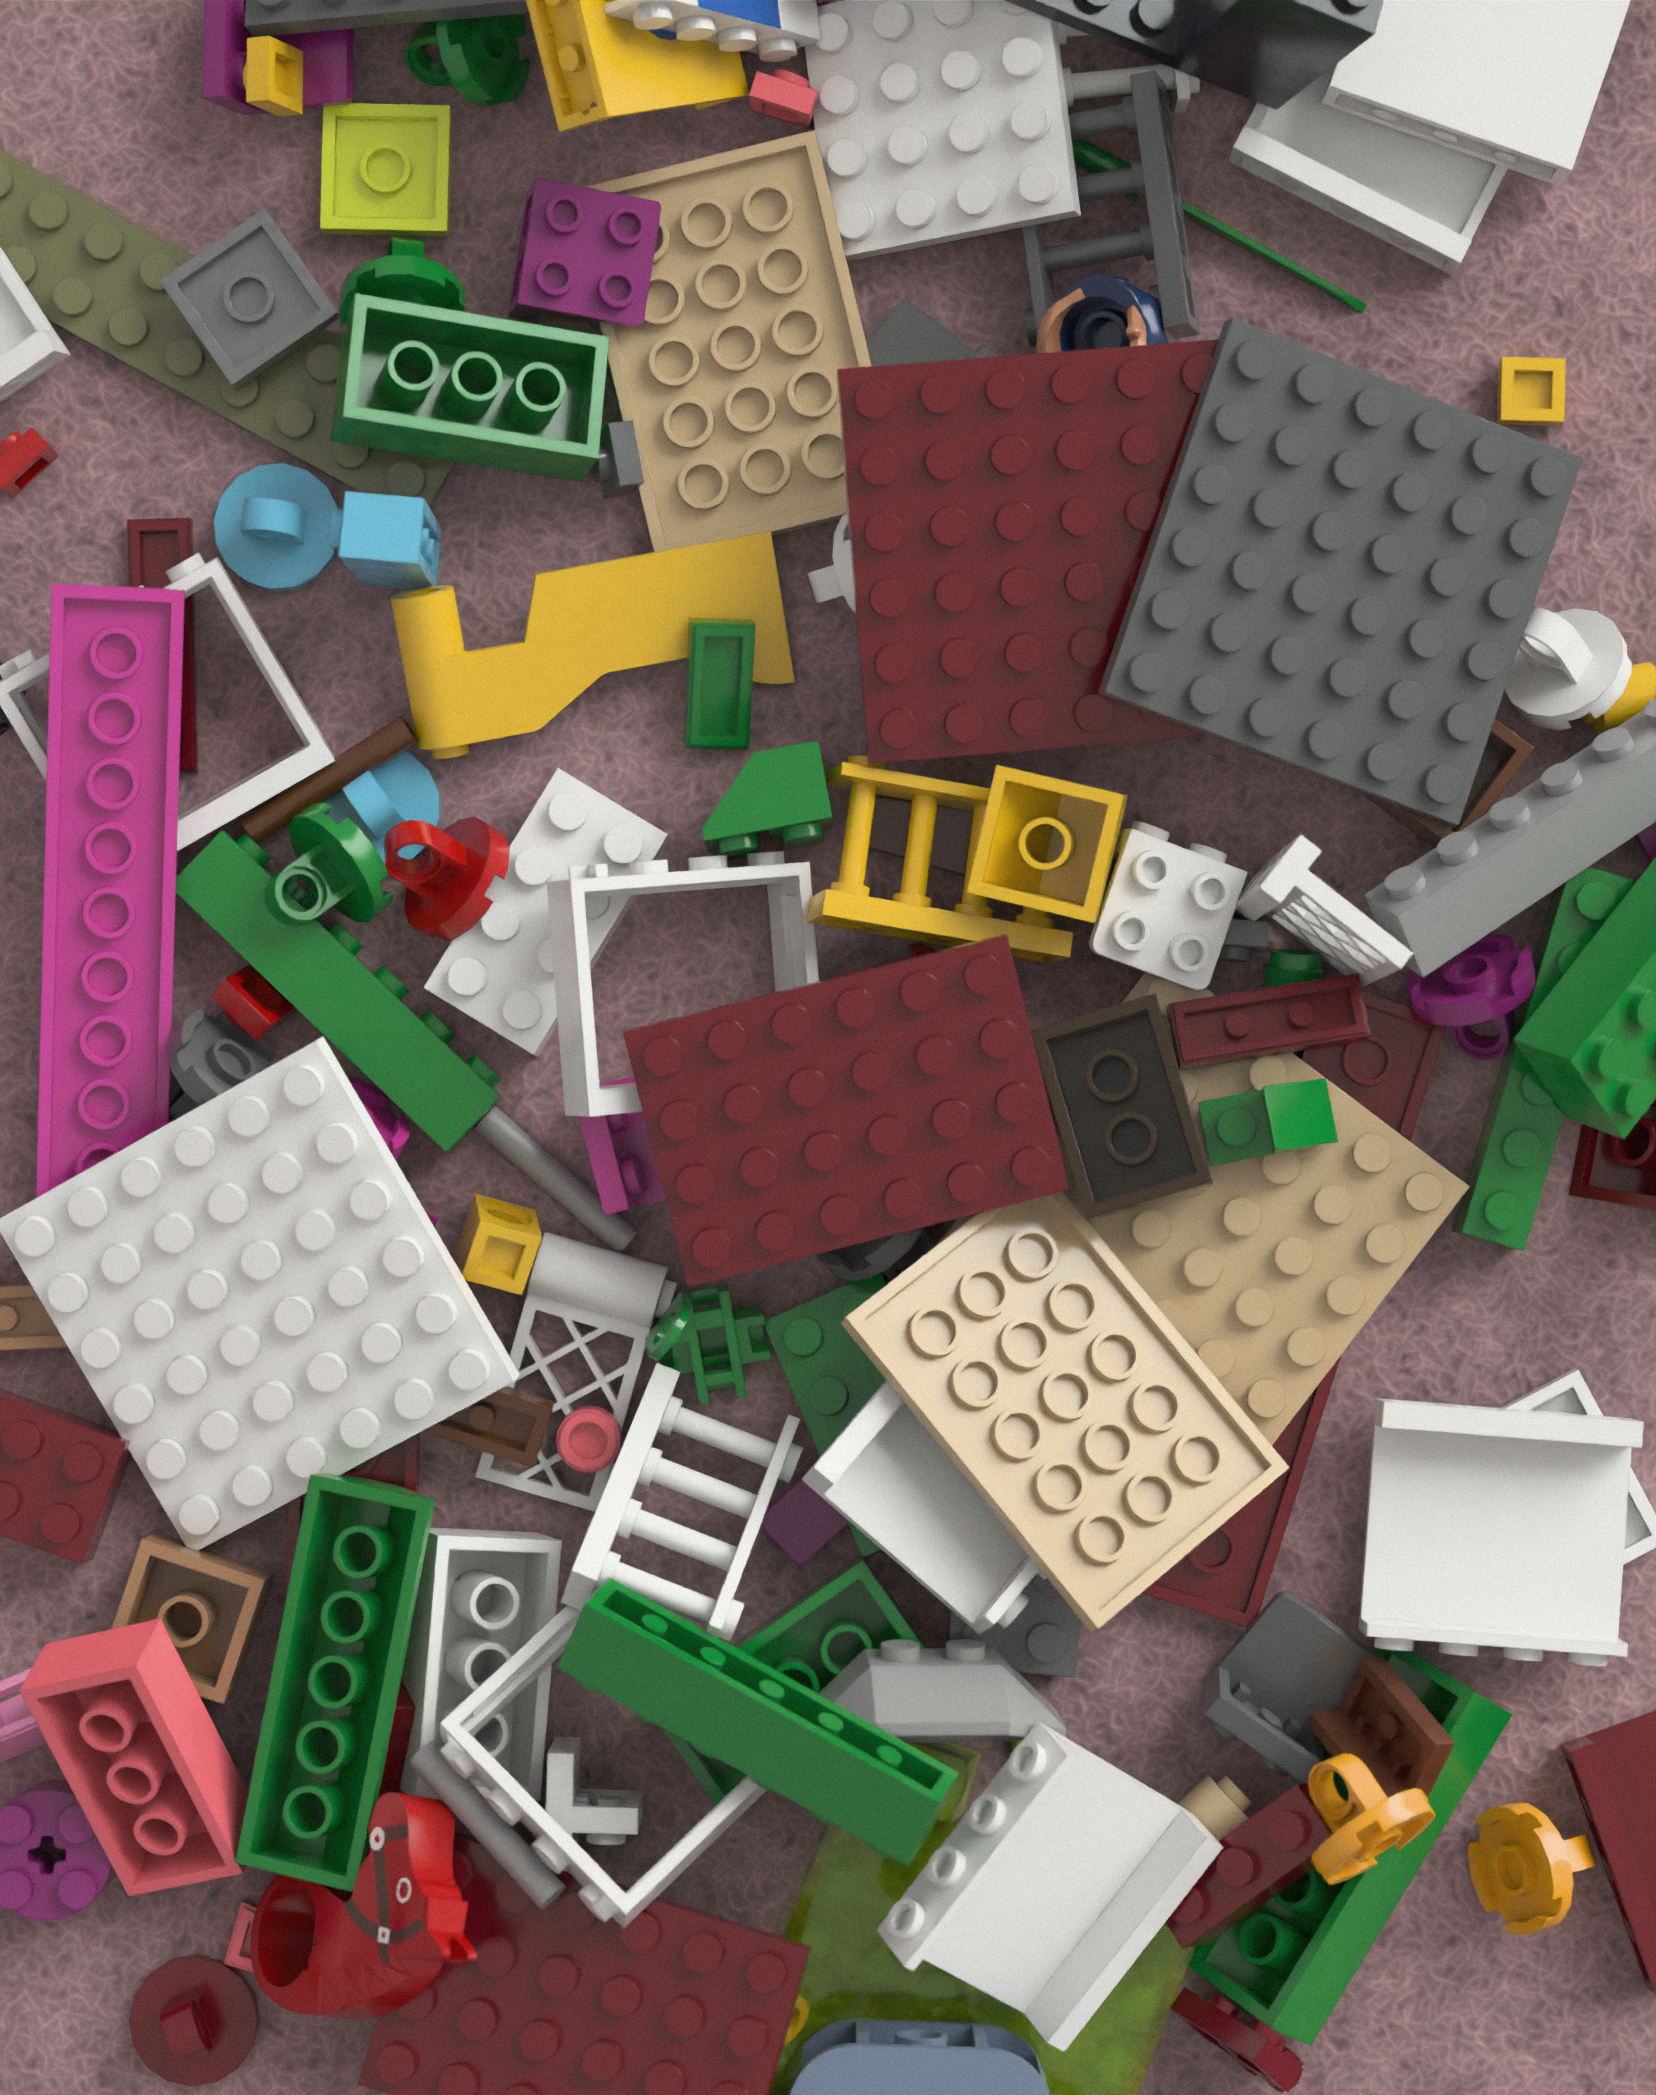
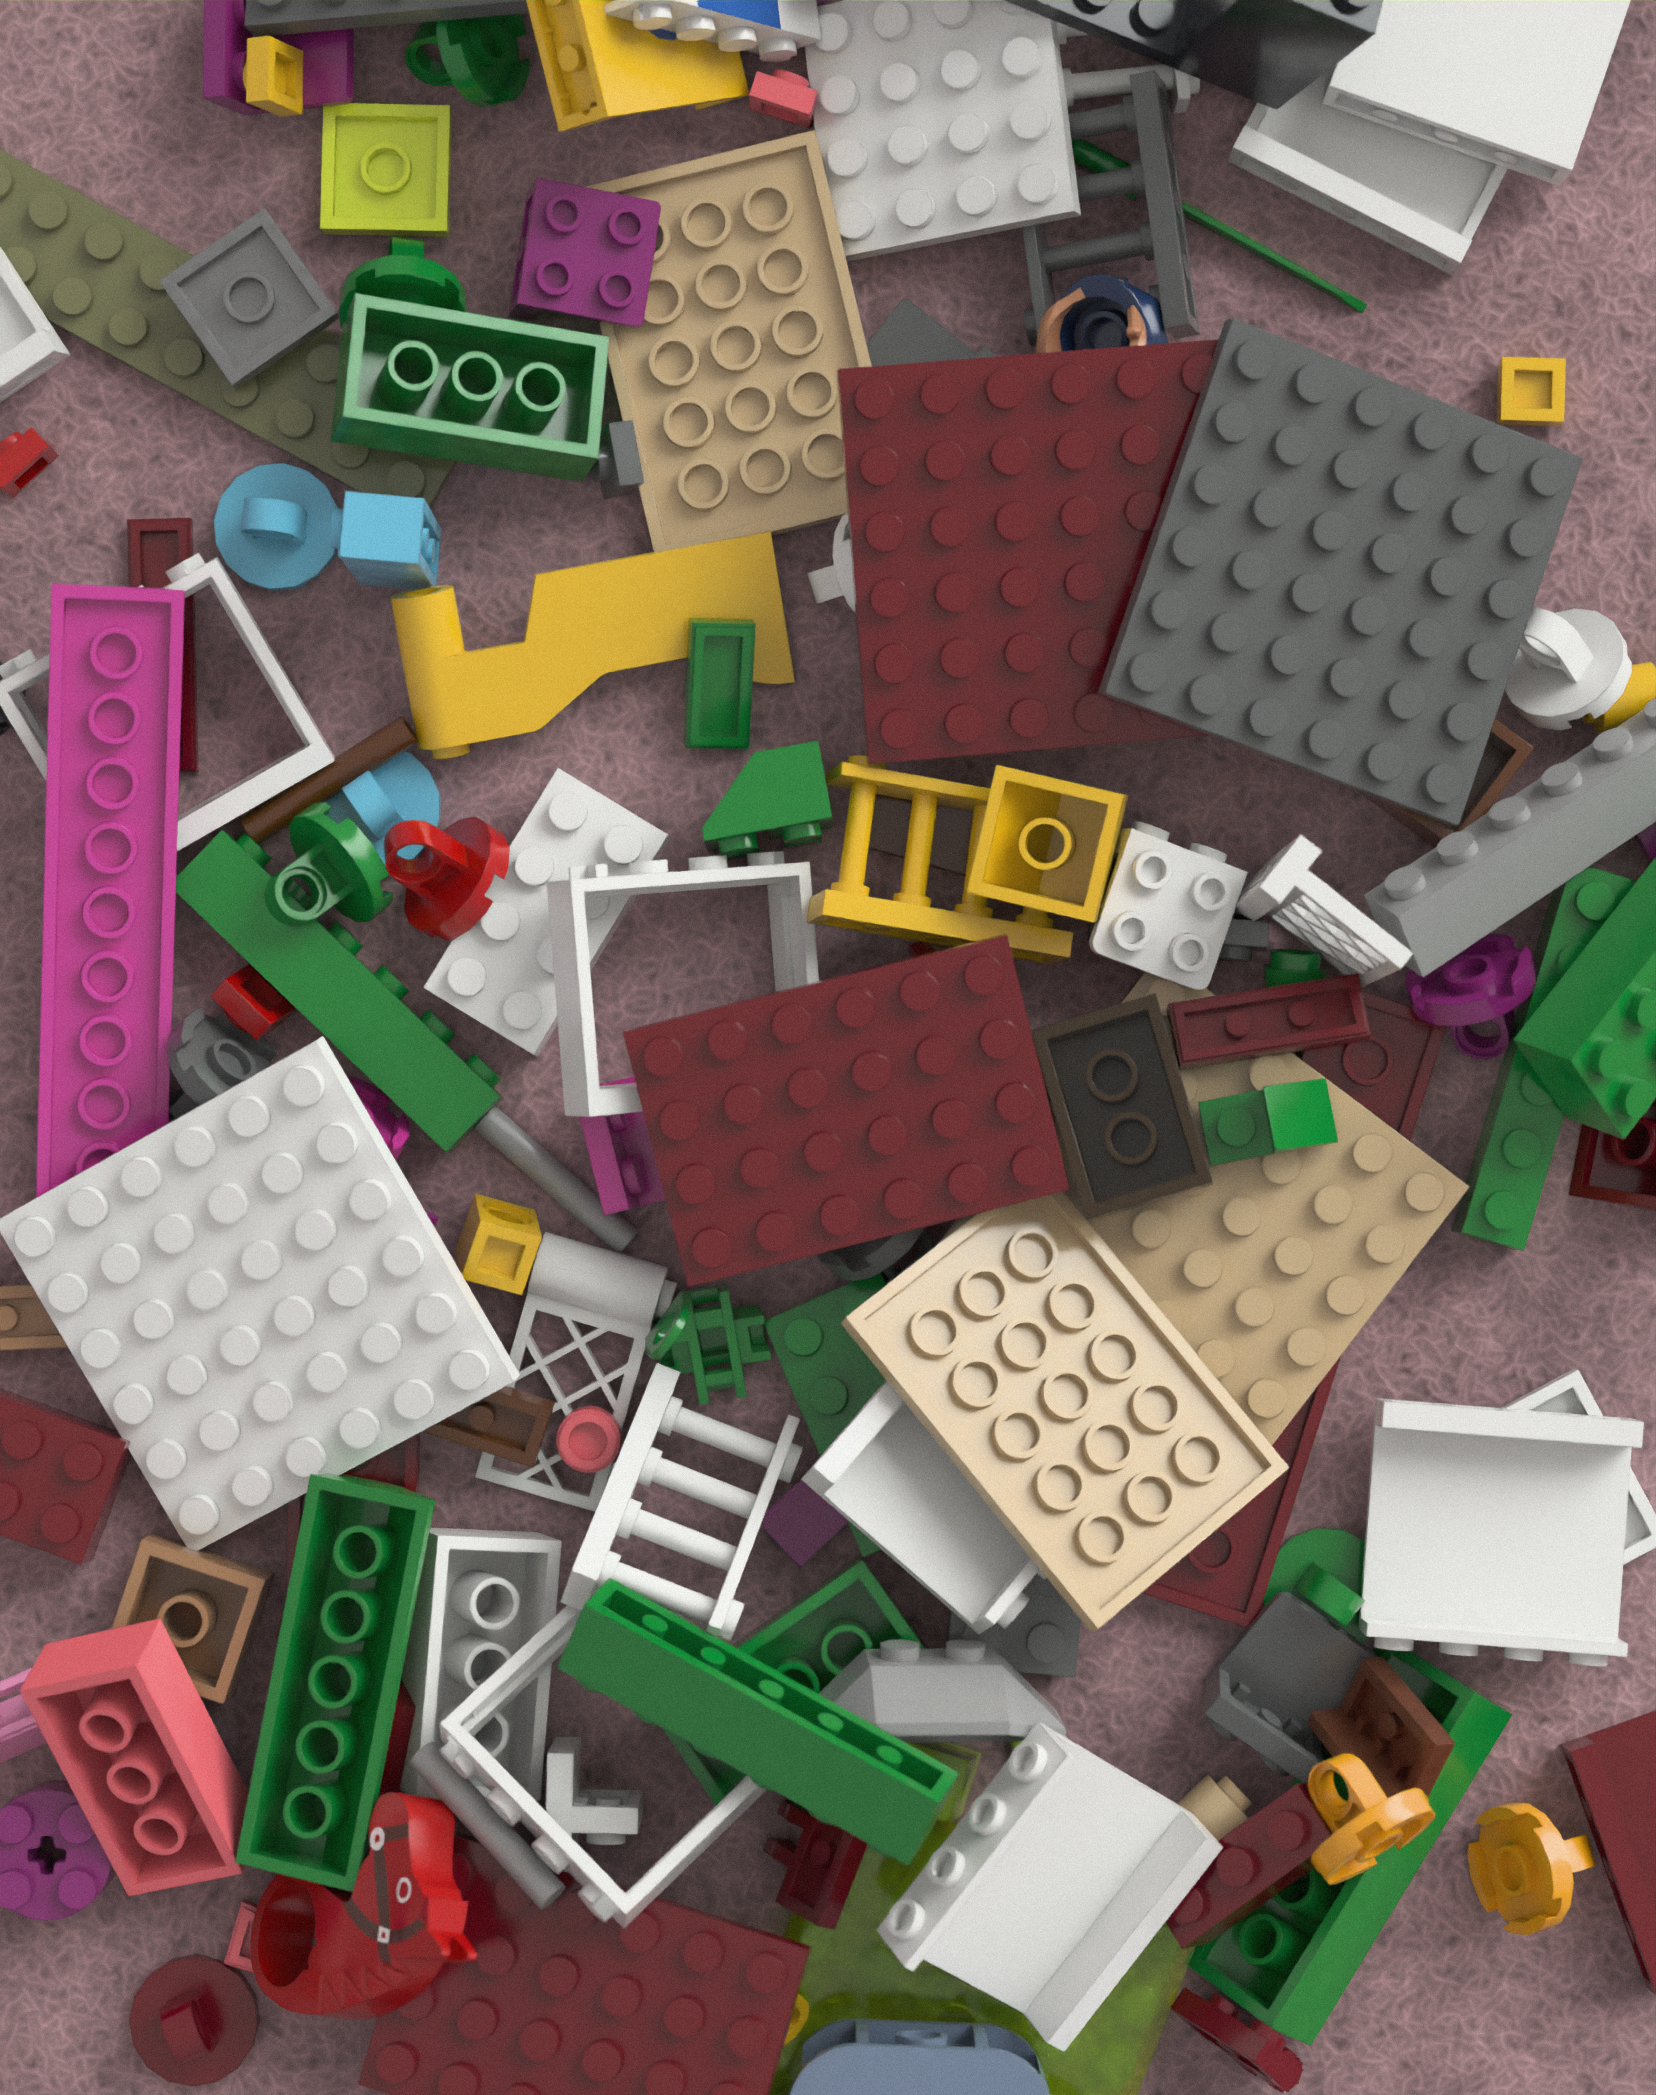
none -> dark red hinge [763,1799,868,1930]
none -> green tile [1263,1527,1371,1644]

